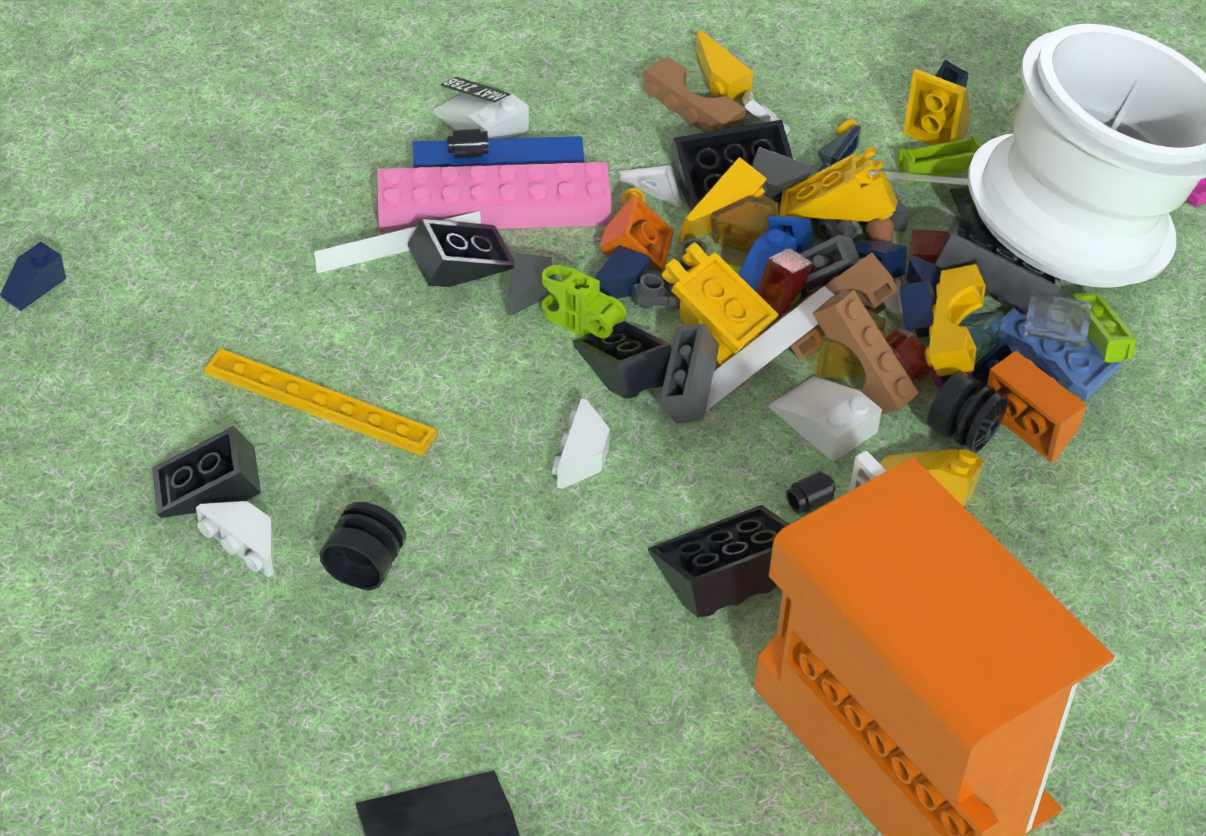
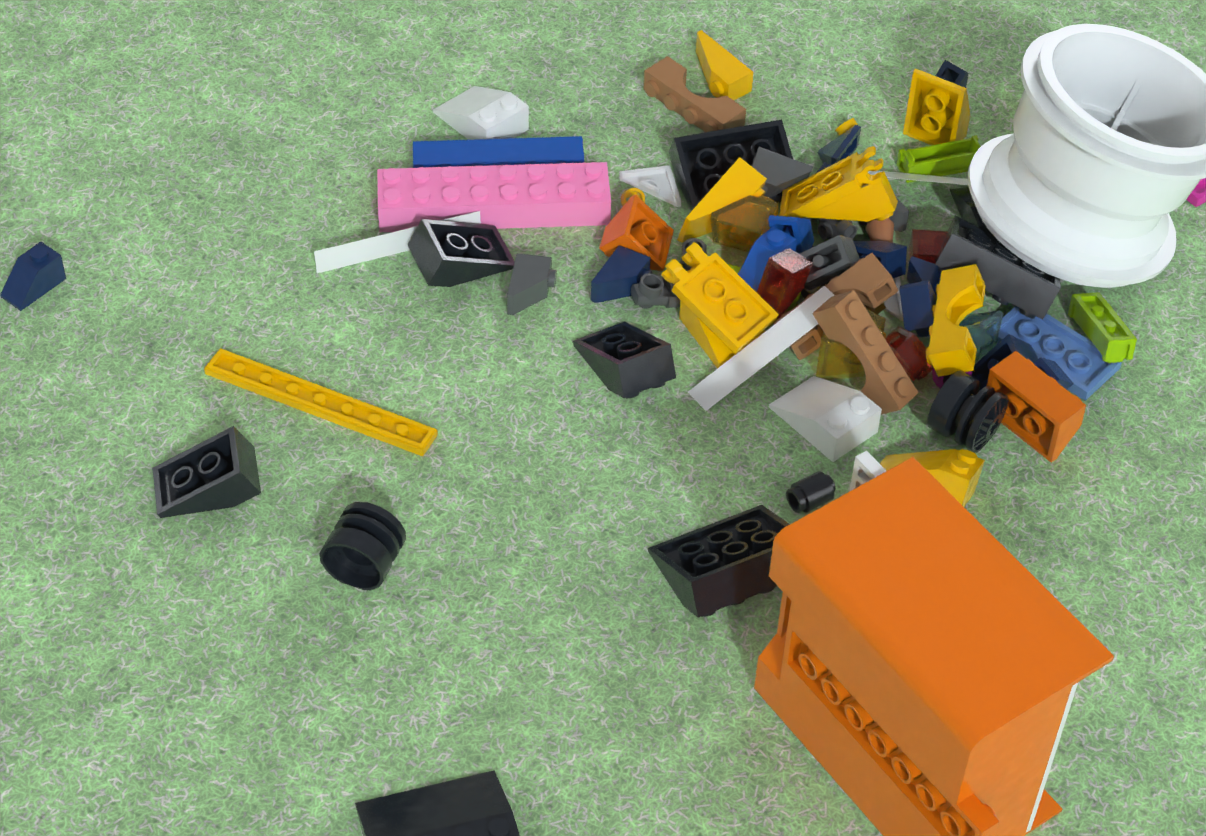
white slope [196,501,274,577] -> none
black sticker [439,77,512,103] -> none
black brick [447,128,489,159] -> none
lime piece [542,265,627,338] -> none
white slope [552,399,610,489] -> none
dark grey brick [660,323,719,423] -> none
white tile [741,91,790,135] -> none
clear slope [1022,291,1092,349] -> none

